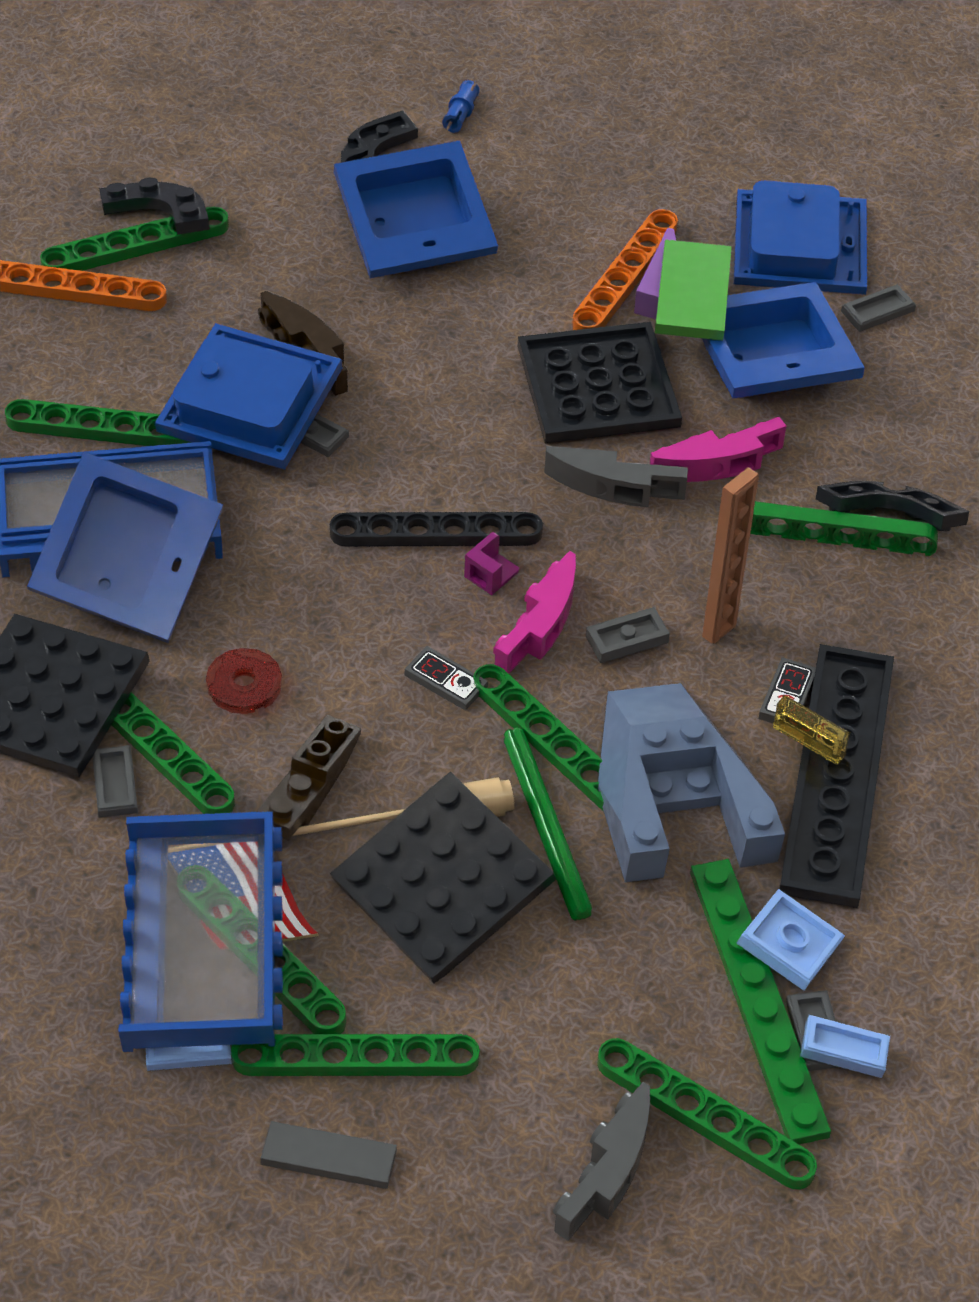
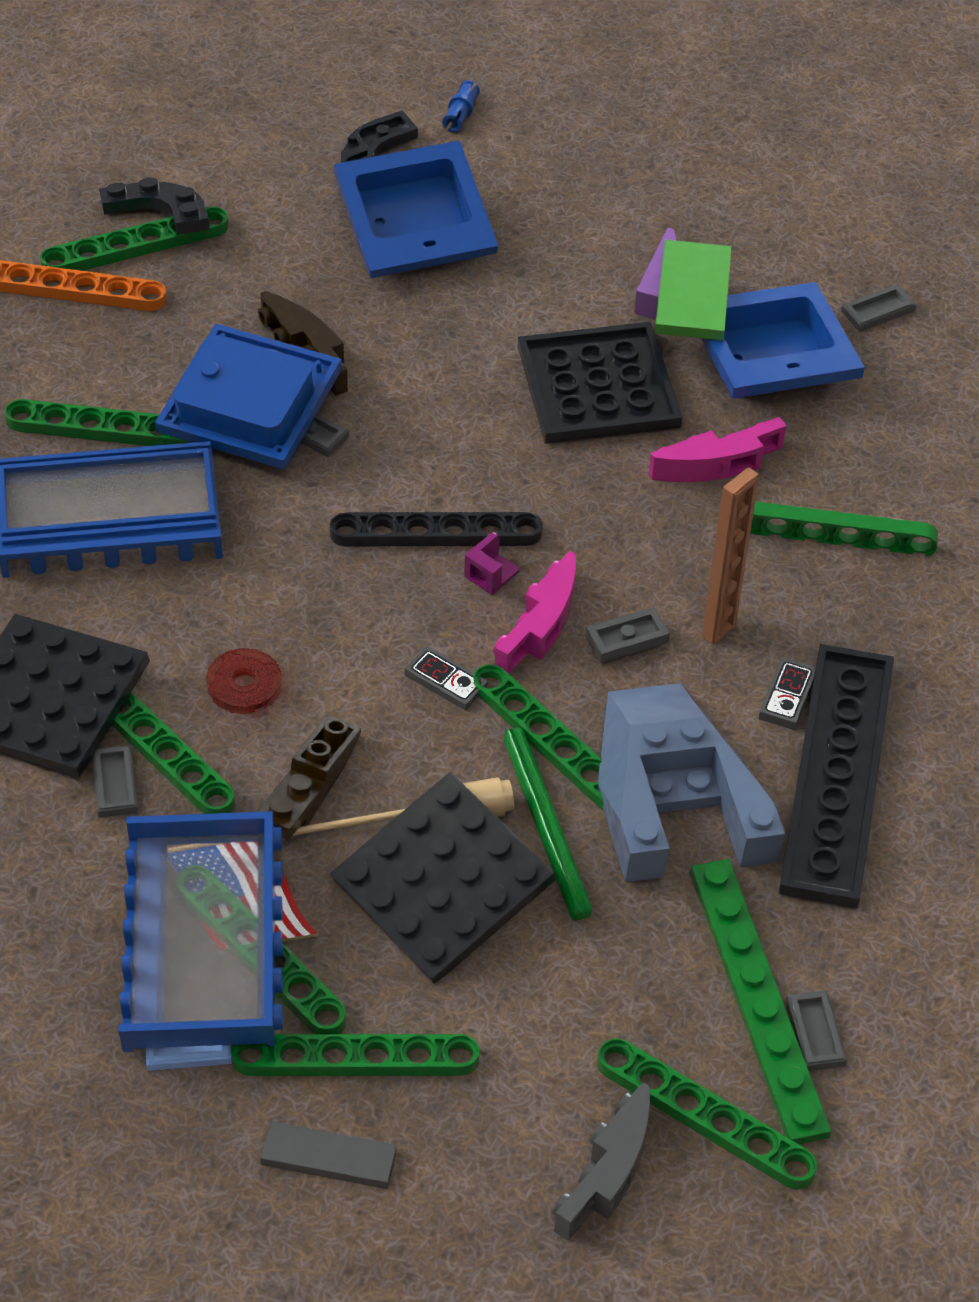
blue piece [27,452,223,643] -> none
dark grey slope [544,446,688,507] -> none
orange beam [572,209,678,330] -> none
blue piece [733,181,867,295] -> none
light blue tile [737,889,845,991] -> none
clear yellow tile [773,695,850,765] -> none
light blue tile [800,1015,890,1078] -> none
black plate [816,481,970,531] -> none

